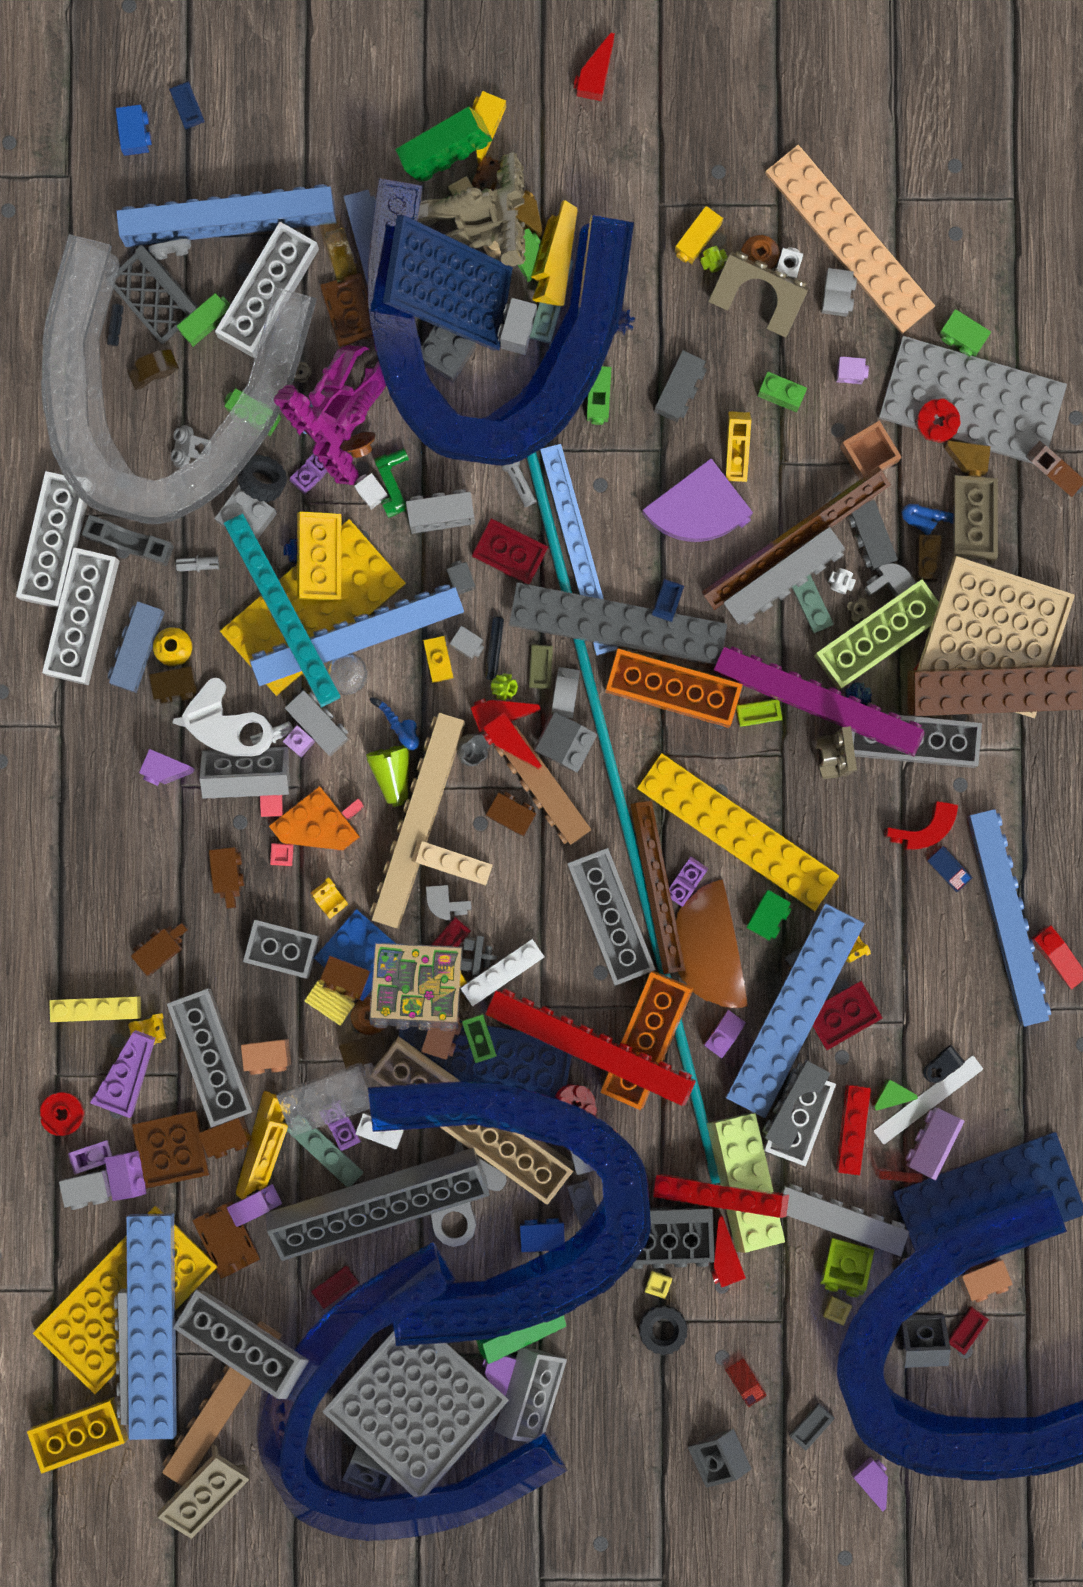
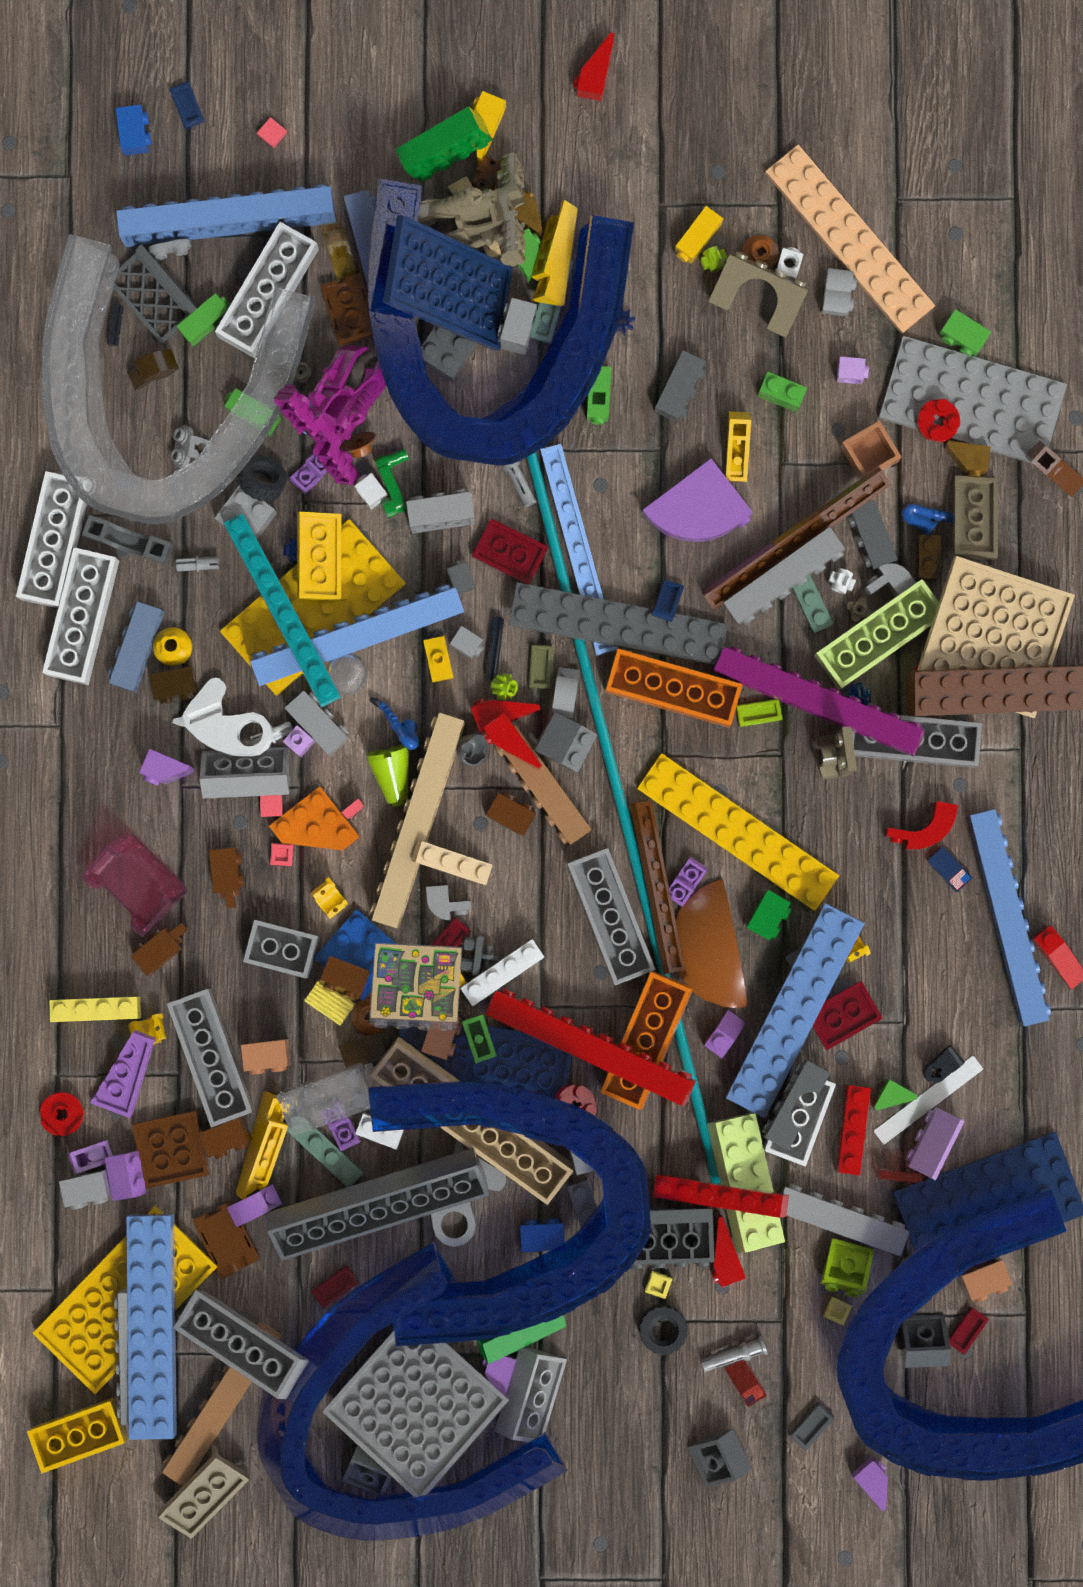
none -> clear pink windscreen [81,833,187,937]
none -> coral tile [257,117,287,149]
none -> light grey pin [701,1336,768,1372]

